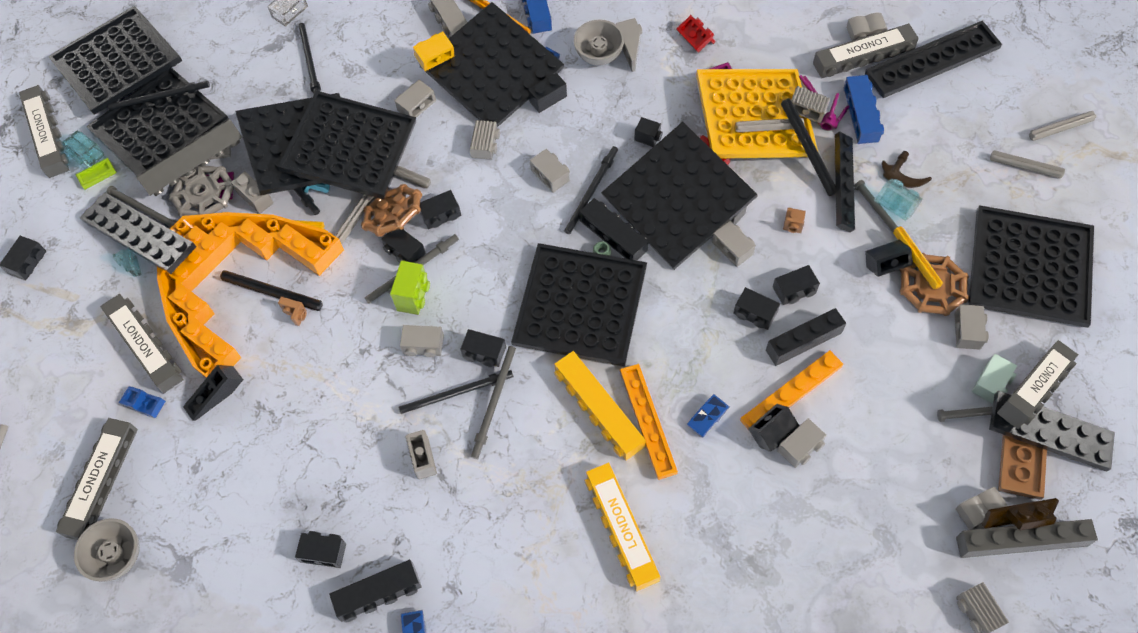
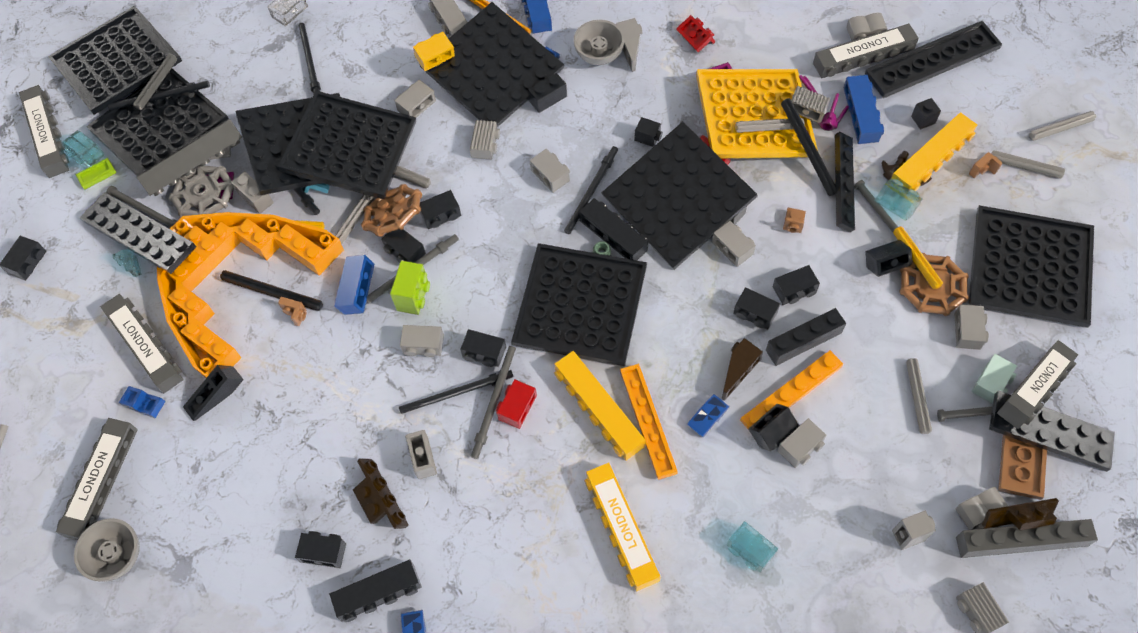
none -> dark grey axle [133,53,177,110]
none -> brick [334,255,375,315]
none -> dark brown bracket [353,458,409,529]
none -> red brick [496,379,537,429]
none -> dark brown slope [722,338,763,401]
none -> clear light blue brick [727,521,778,573]
none -> yellow brick [889,112,977,197]
none -> light grey brick [892,511,936,550]
none -> light grey axle [906,358,932,434]
none -> black brick [911,98,941,130]
none -> medium nougat bracket [969,152,1002,178]

